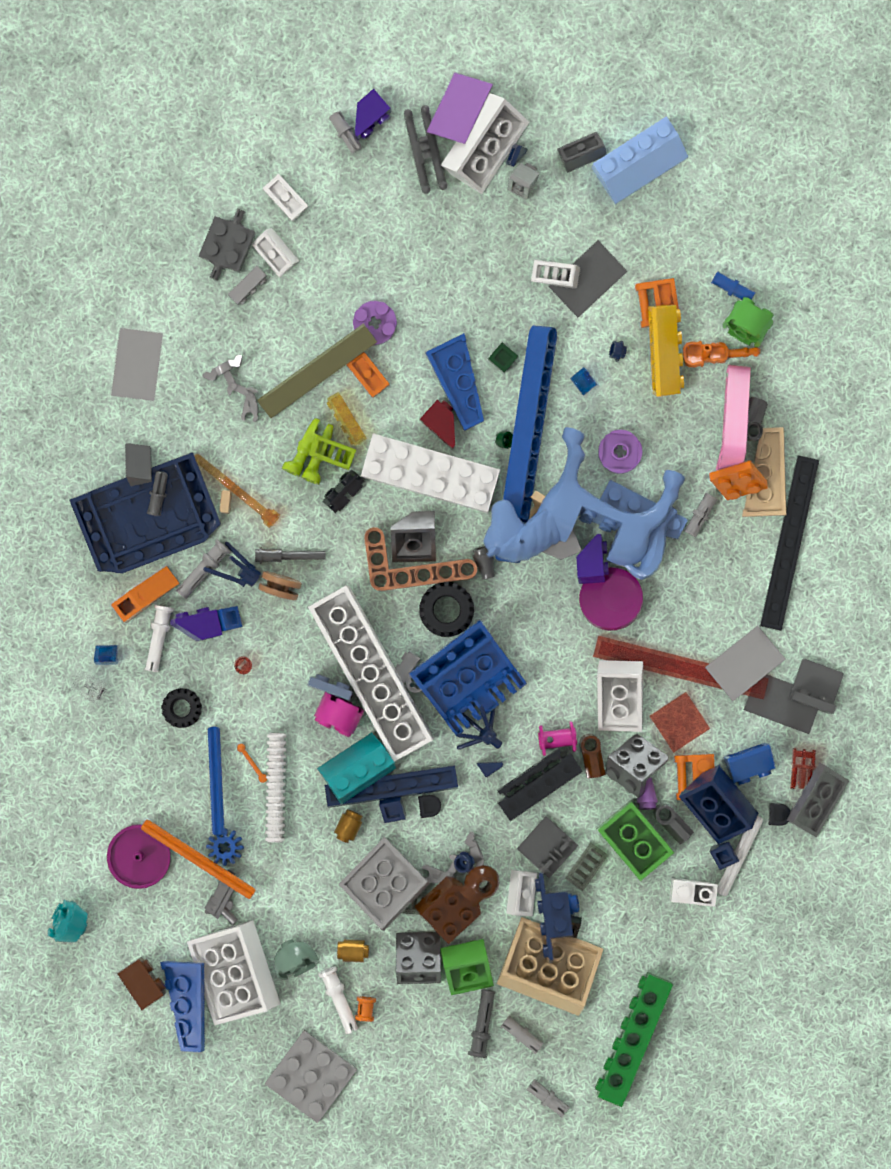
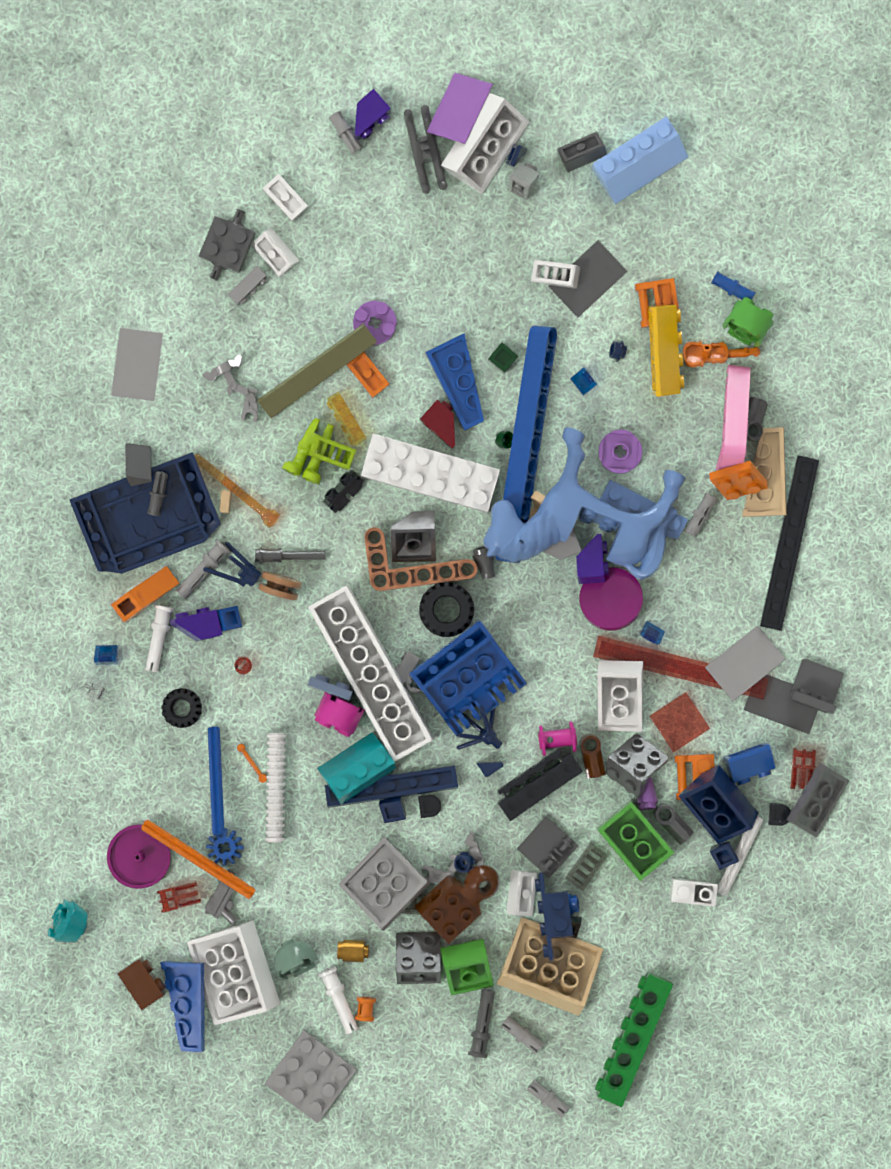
pearl gold brick [334,809,363,843] -> none
none -> clear red arm [156,881,202,913]
none -> clear blue slope [639,621,665,645]

